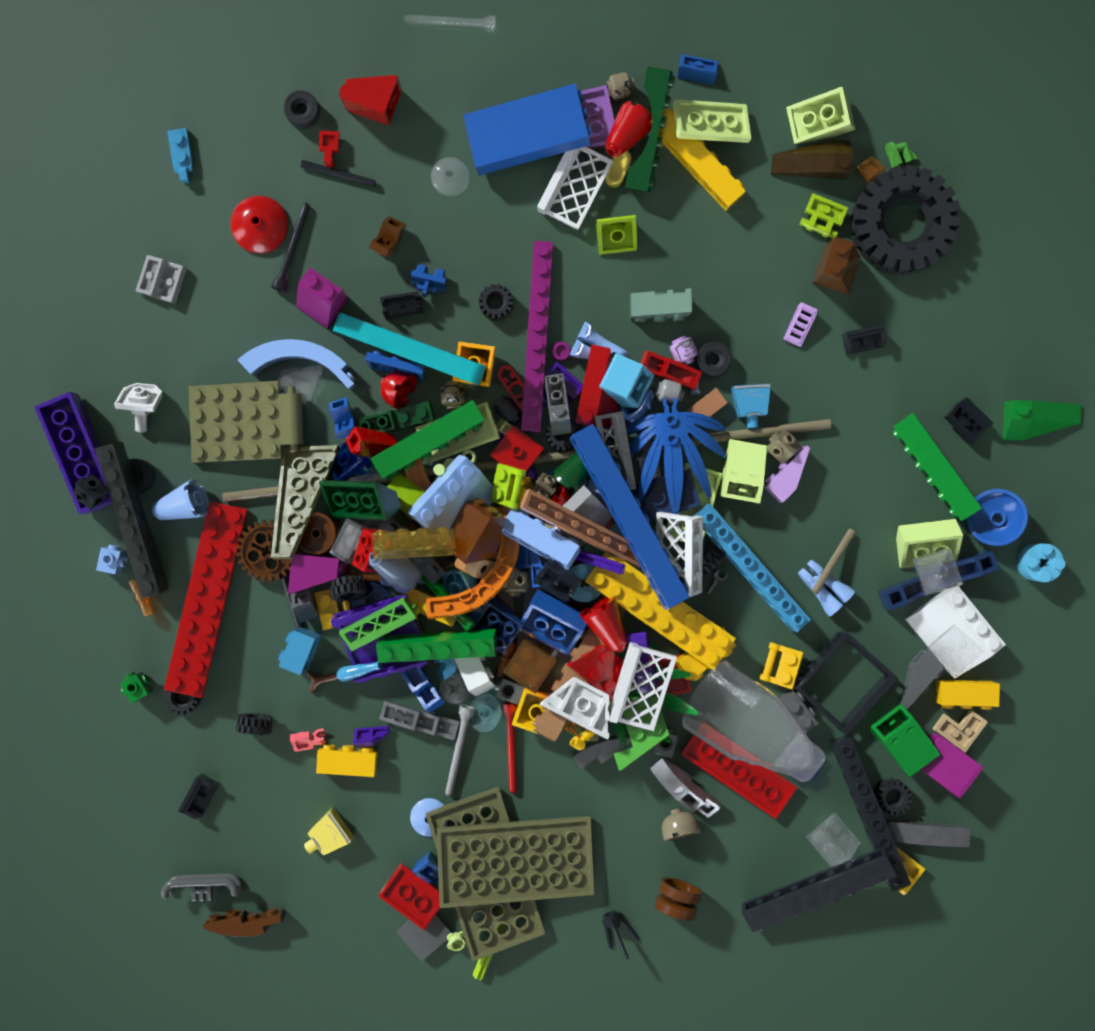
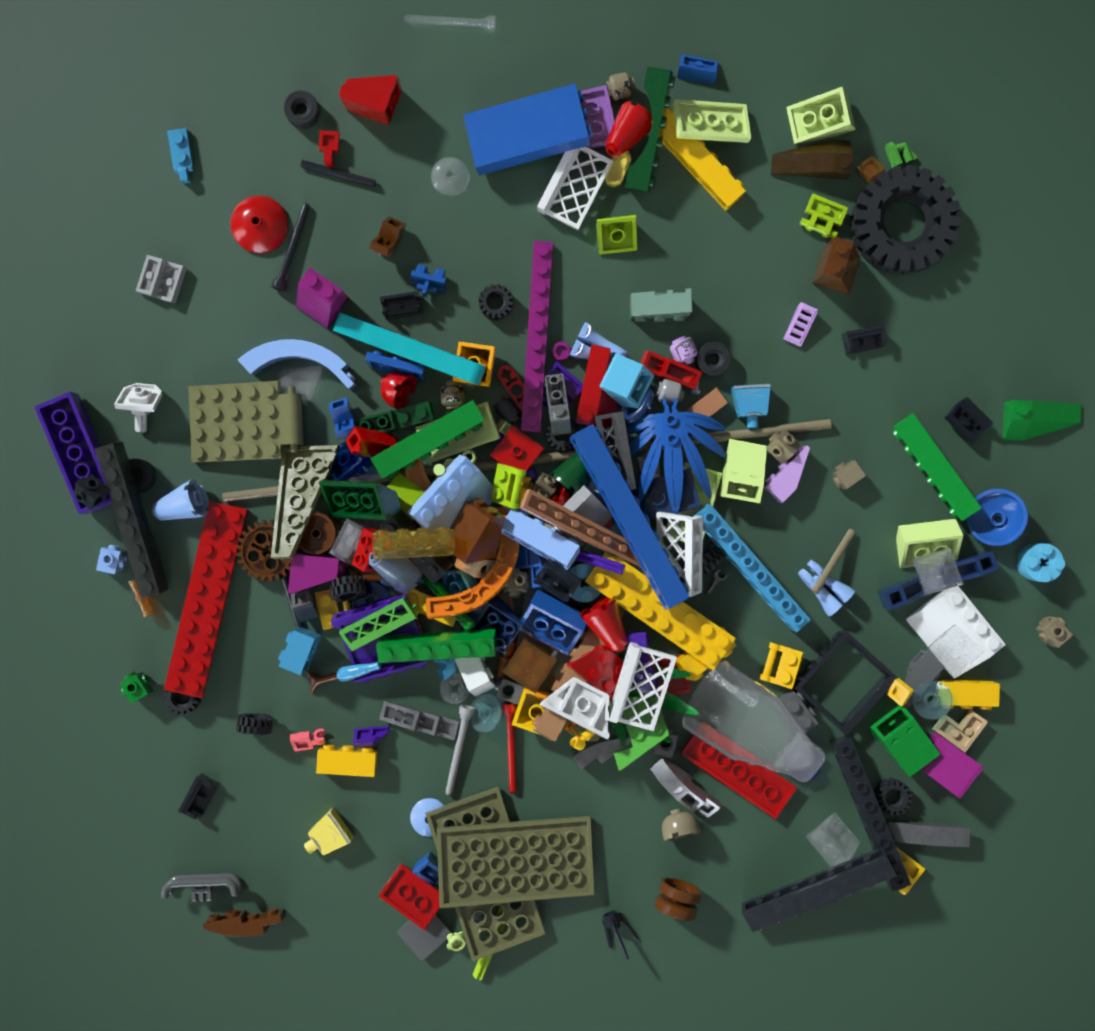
blue slope [401,667,445,713] -> none
none -> dark tan brick [832,460,866,489]
none -> yellow plate [887,678,914,707]
none -> clear light blue dish [913,681,952,720]
none -> dark tan brick [1036,616,1073,648]

